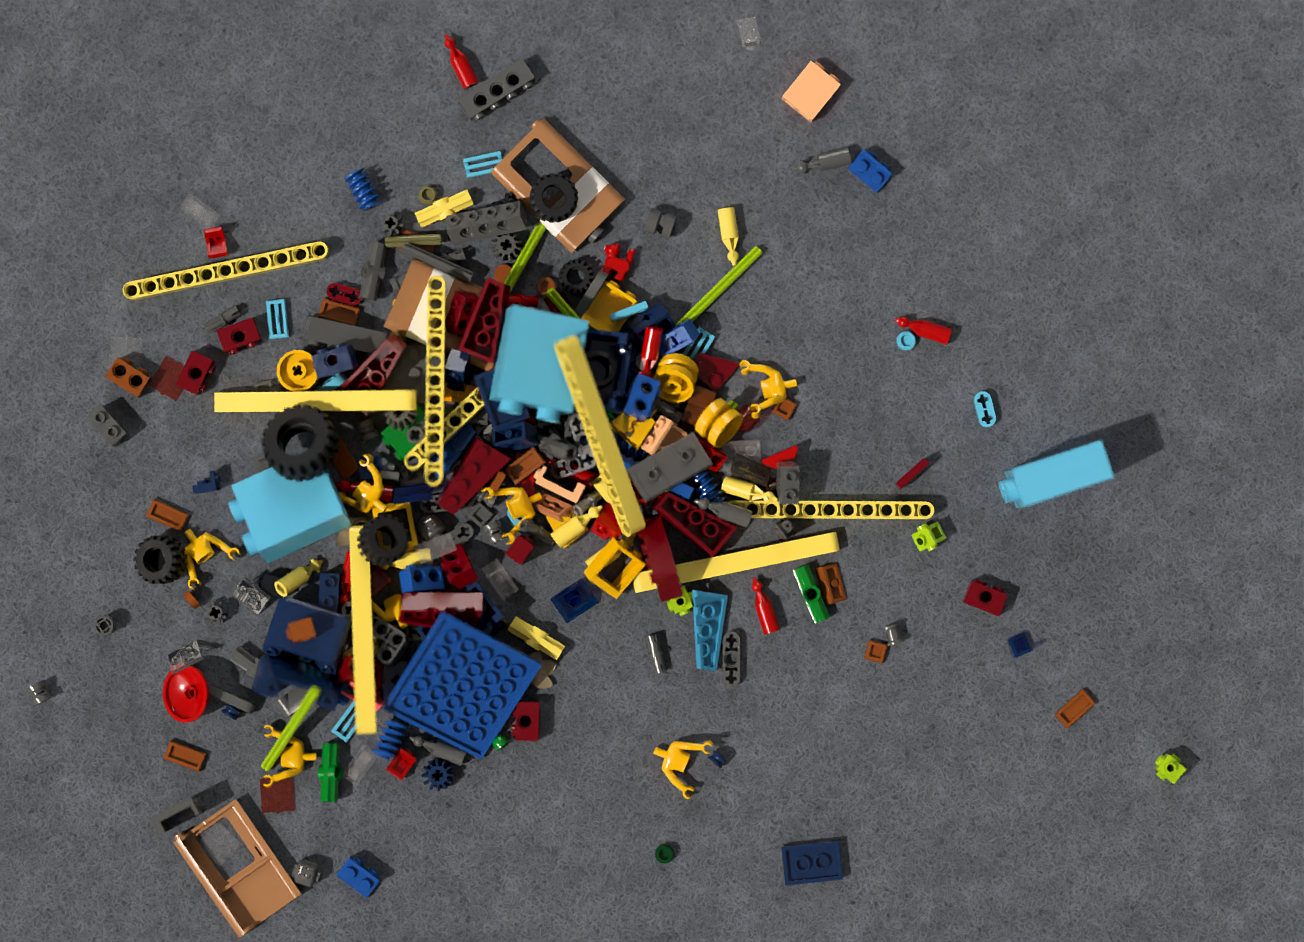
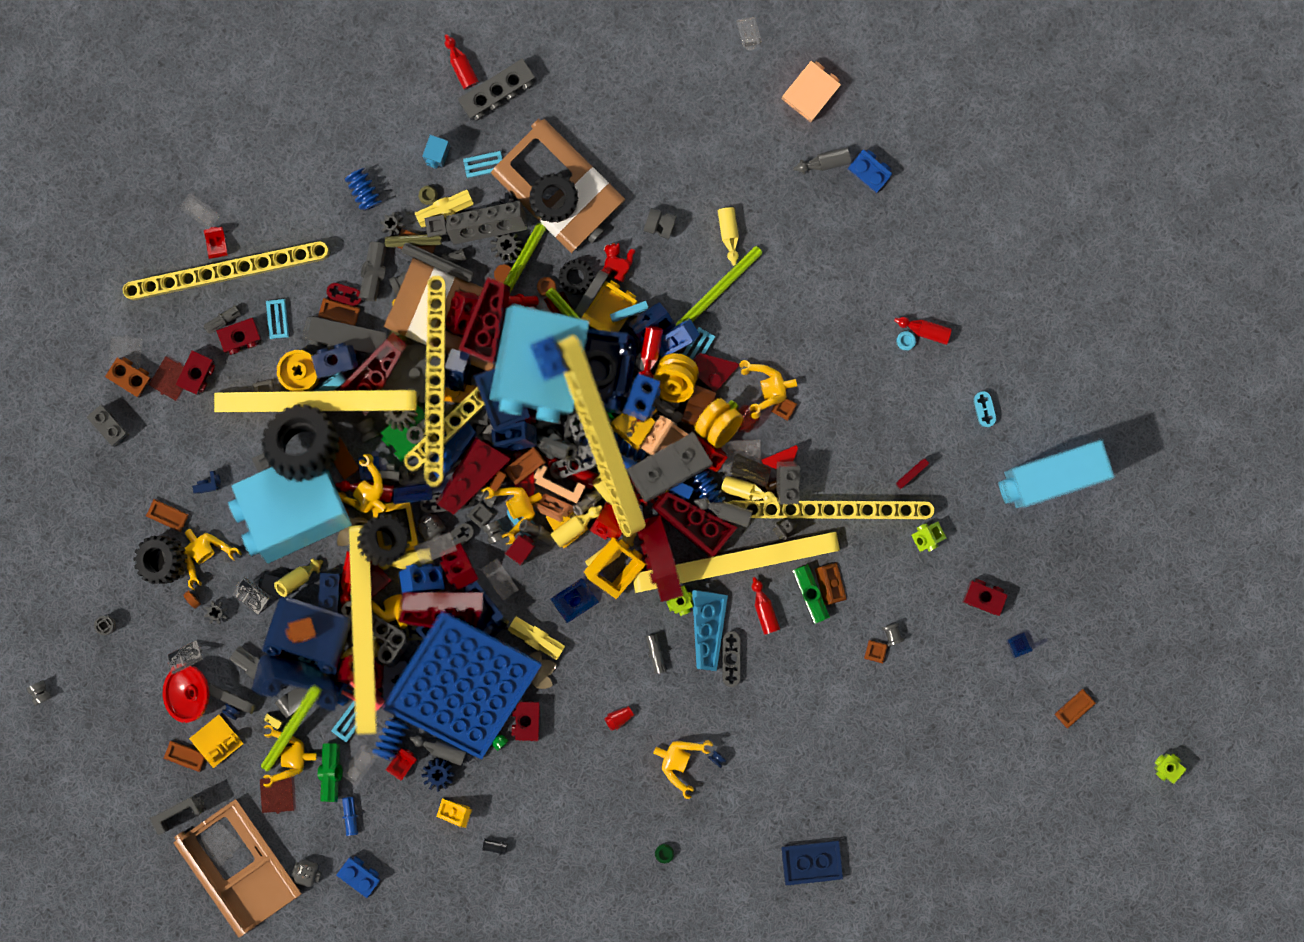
none -> yellow hinge [189,715,243,768]
none -> light yellow tile [264,713,284,729]
none -> blue axle [342,797,358,836]
none -> dark azure brick [422,135,450,169]
none -> dark grey tile [424,215,447,238]
none -> yellow slope [436,798,472,828]
none -> black pin [482,838,508,856]
none -> blue brick [530,336,567,381]
none -> red cone [604,706,634,731]

